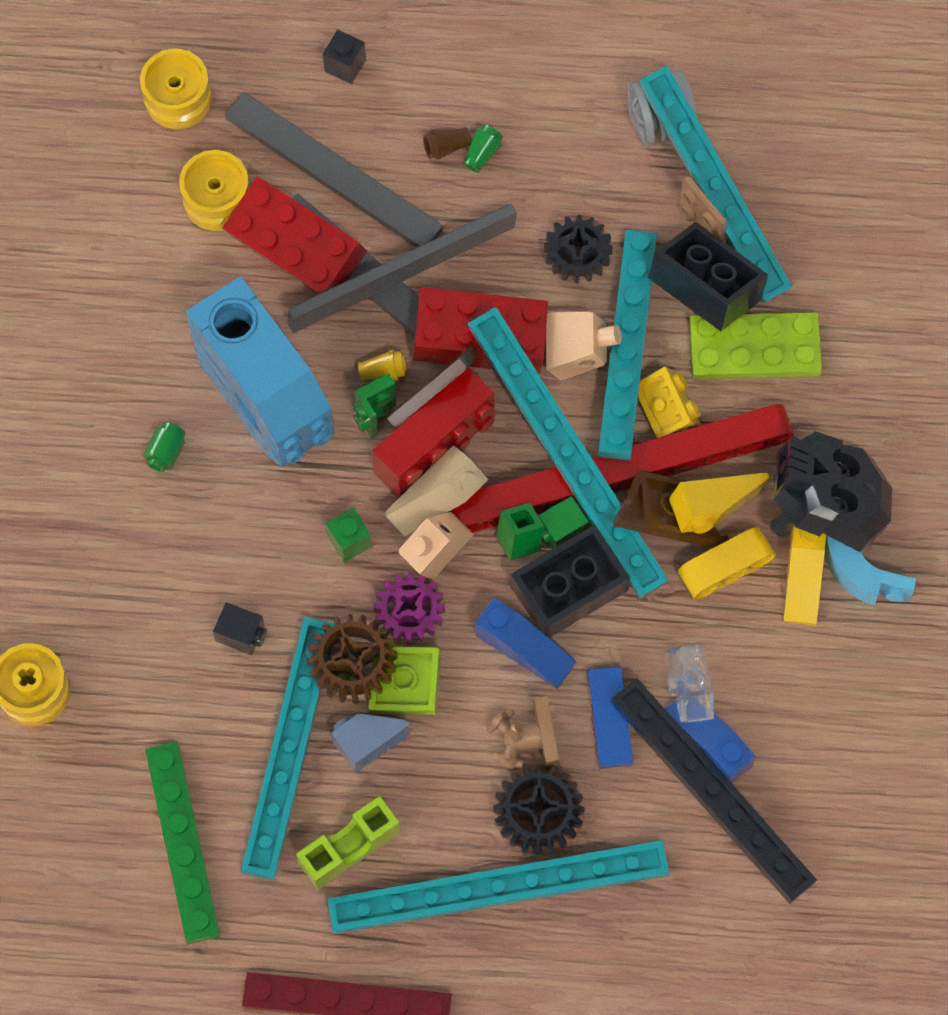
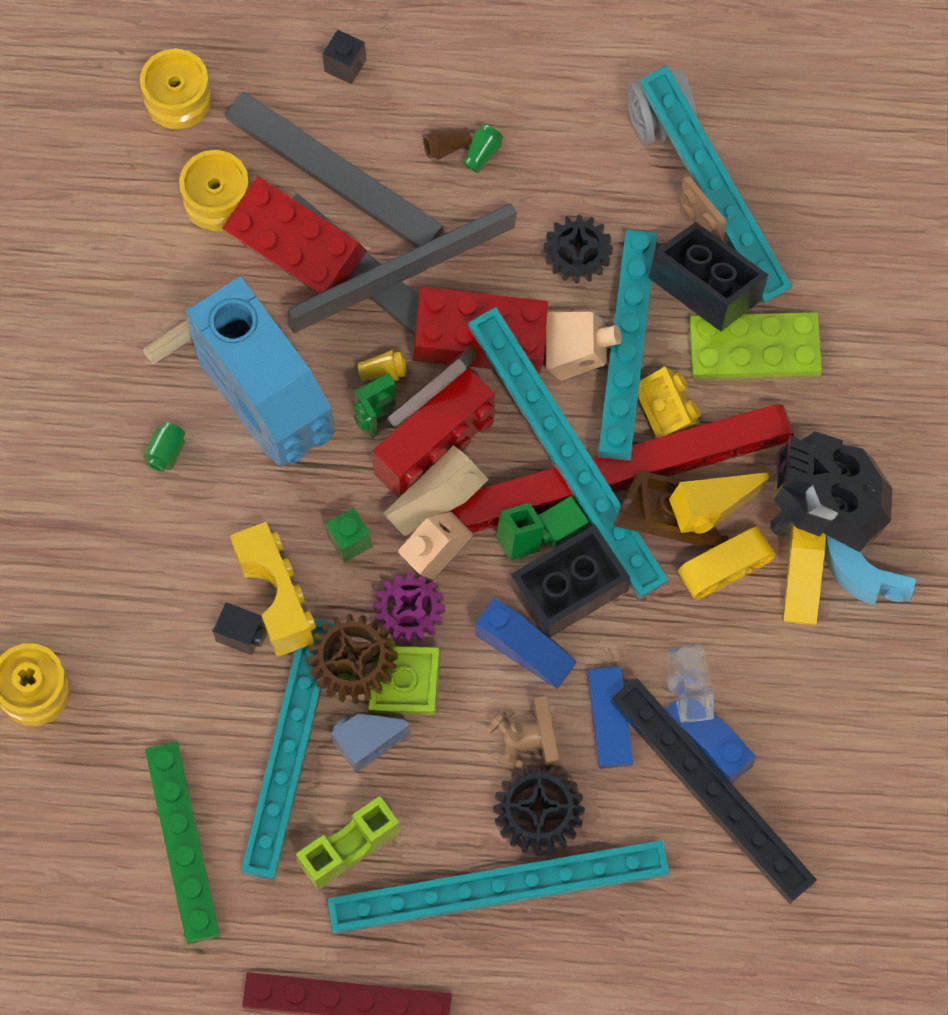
none -> tan axle [143,319,192,364]
none -> yellow arch [229,522,316,657]

